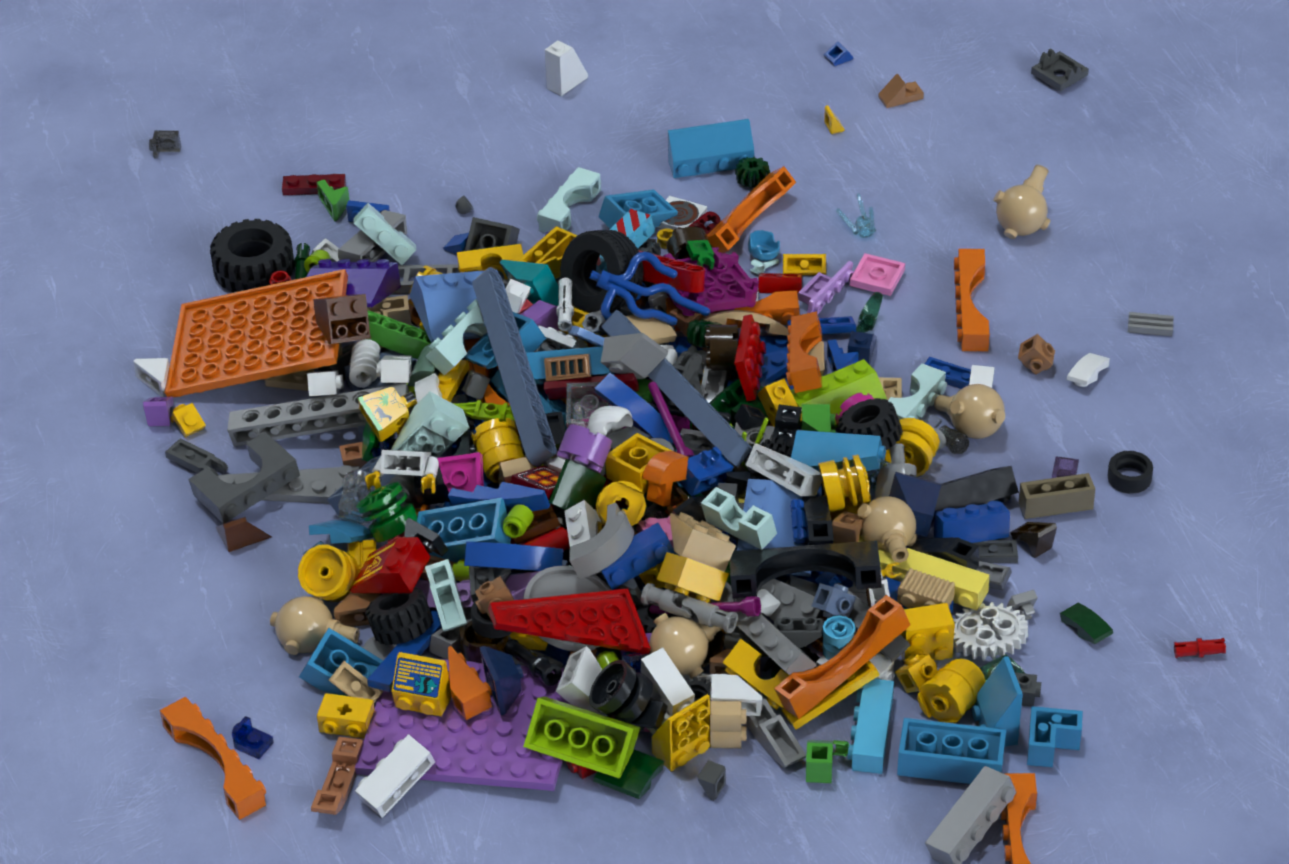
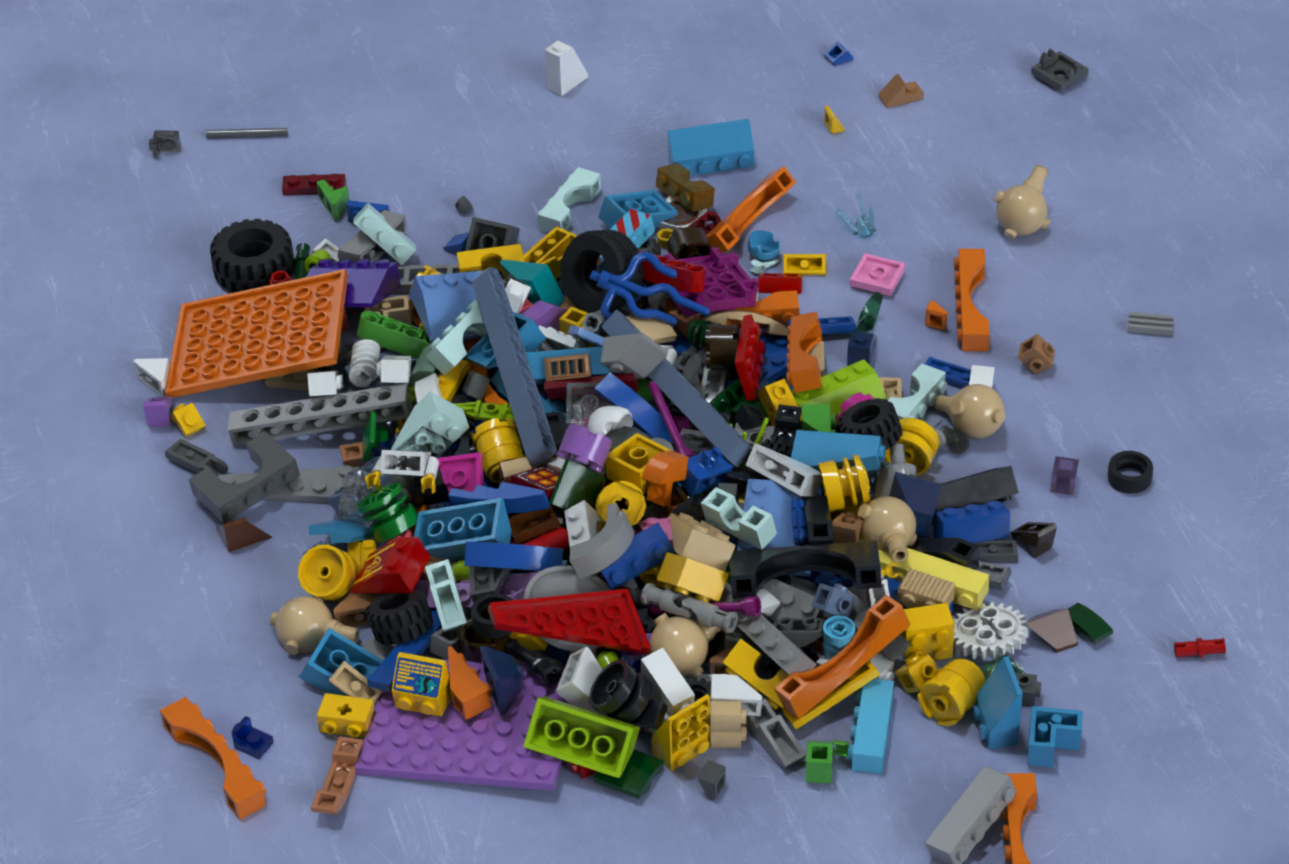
reddish brown slope [313,294,371,344] -> none
white brick [355,734,435,818] -> none
yellow torso [358,387,417,443] -> none
black slope [404,518,448,556] -> none
medium nougat brick [475,576,514,619] -> none
lime brick [503,504,534,538] -> none
white pin [556,278,574,331] -> none
green plate [686,240,714,269] -> none
dark green gear [735,156,770,189] -> none
lavender bracket [798,261,854,314] -> none
blue slope [827,339,859,372] -> none
dark azure slope [897,718,1006,784] -> none
light grey tile [1007,590,1038,620] -> none
dark tan brick [1018,473,1096,519] -> none
white slope [1067,353,1110,387] -> none
none -> dark grey bar [206,128,288,138]
none -> pearl gold arch [656,163,715,212]
none -> orange slope [925,300,948,331]
none -> slope [1025,609,1078,653]

